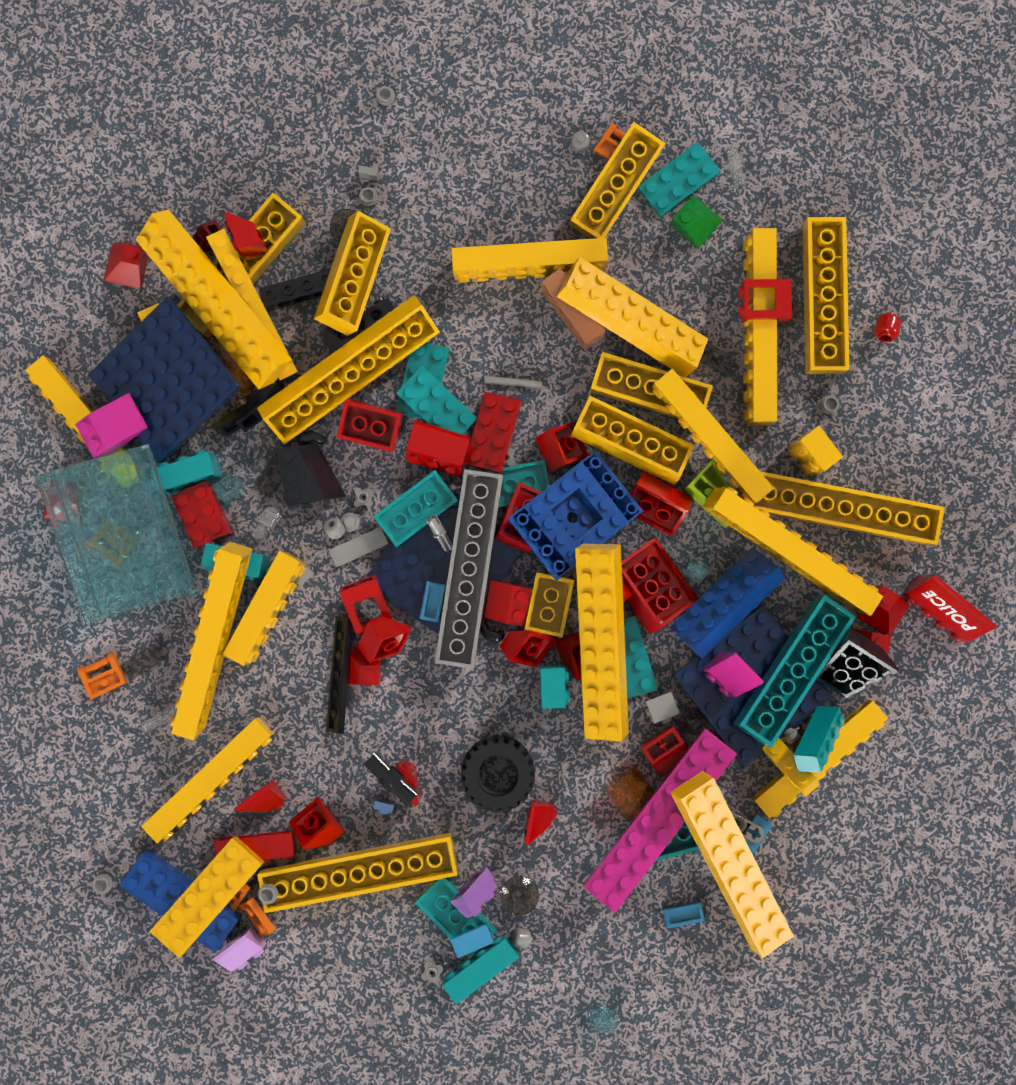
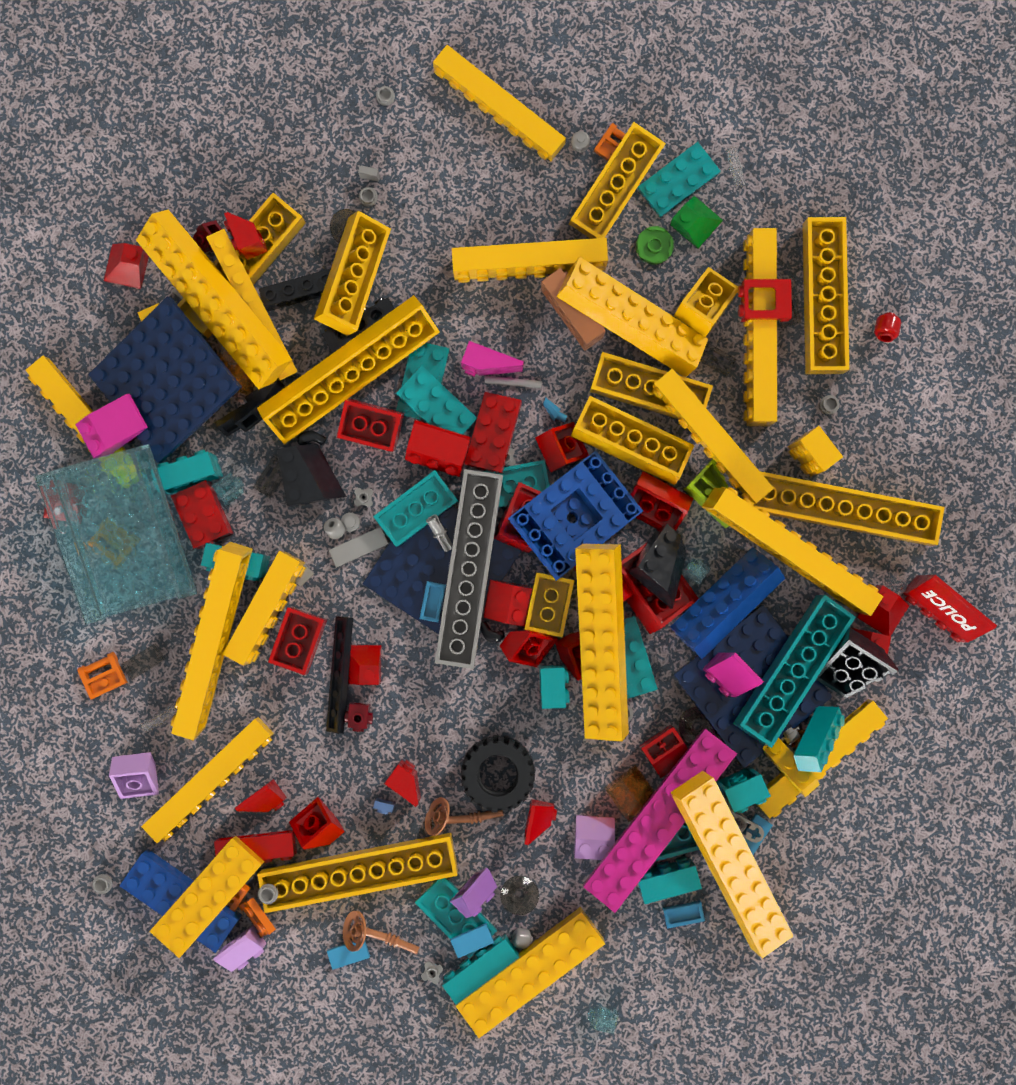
clear arm [252,507,281,540] -> none
red window [339,574,393,634] -> none
red slope [357,617,412,664] -> none
black piece [363,752,419,806] -> none
light grey head [644,692,680,724] -> none
none -> lavender slope [109,752,159,799]
none -> red brick [268,607,327,675]
none -> dark azure tile [327,940,370,970]
none -> nougat dish [343,911,420,954]
none -> dark red brick [345,703,373,732]
none -> nougat dish [425,797,504,836]
none -> yellow brick [433,45,566,161]
none -> yellow brick [456,907,605,1038]
none -> dark pink slope [461,341,524,377]
none -> dark azure bar [543,397,567,422]
none -> lavender slope [574,815,615,860]
none -> black wedge [628,524,686,609]
none -> bright green tile [636,226,674,265]
none -> teal brick [638,856,702,904]
none -> yellow brick [674,267,738,337]
none -> teal brick [716,766,771,813]

